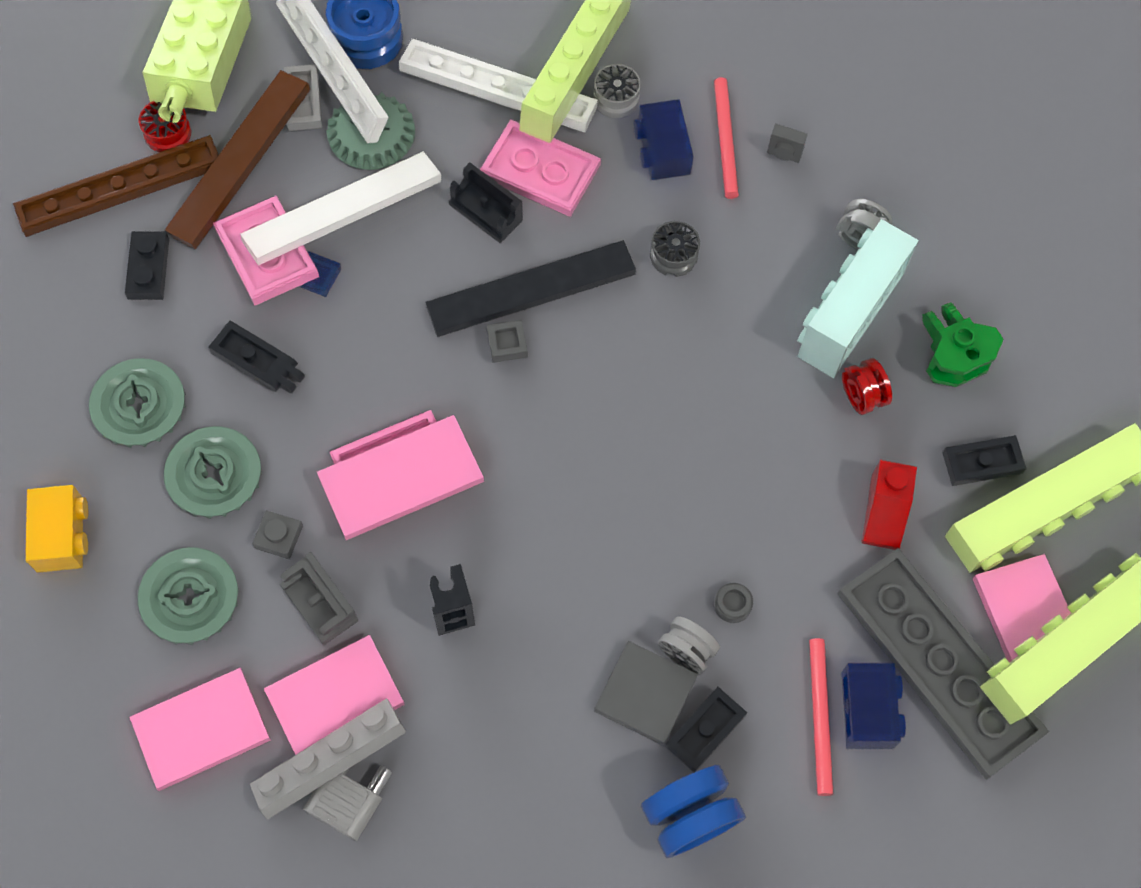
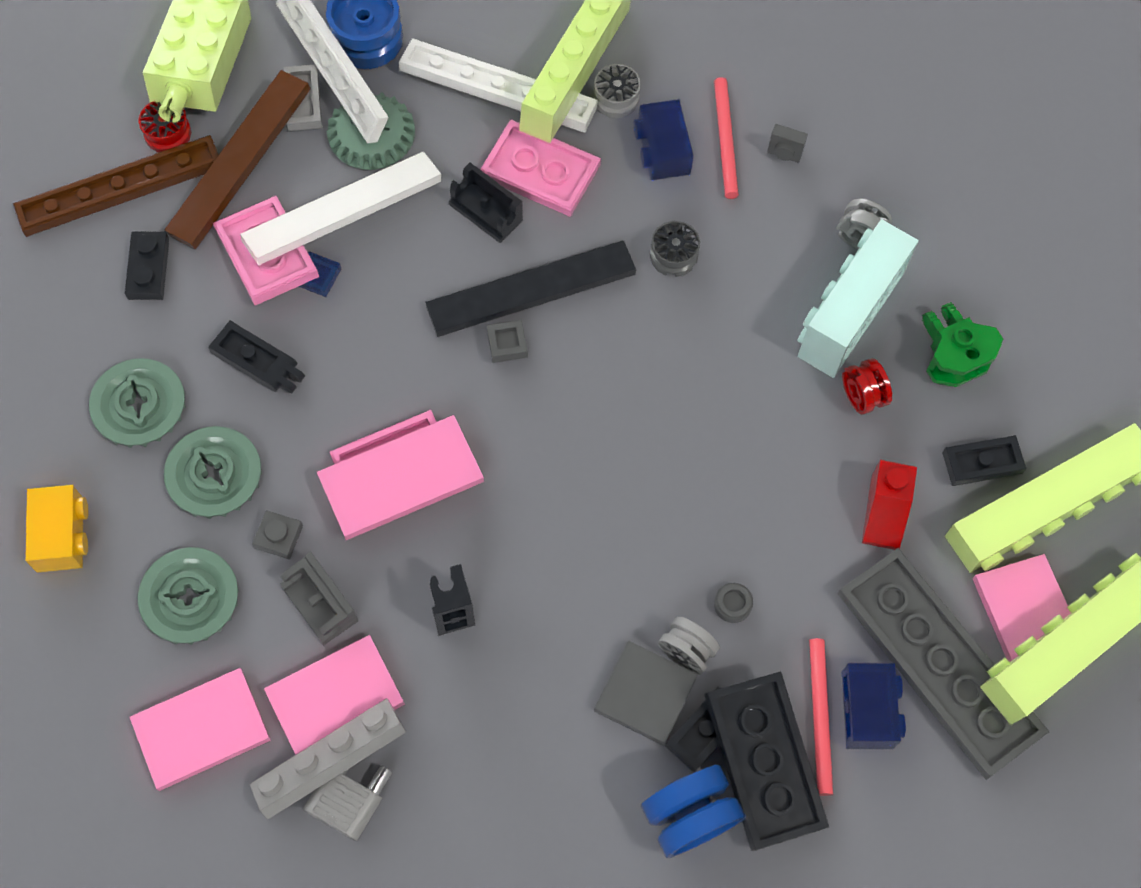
none -> black plate [704,671,829,851]

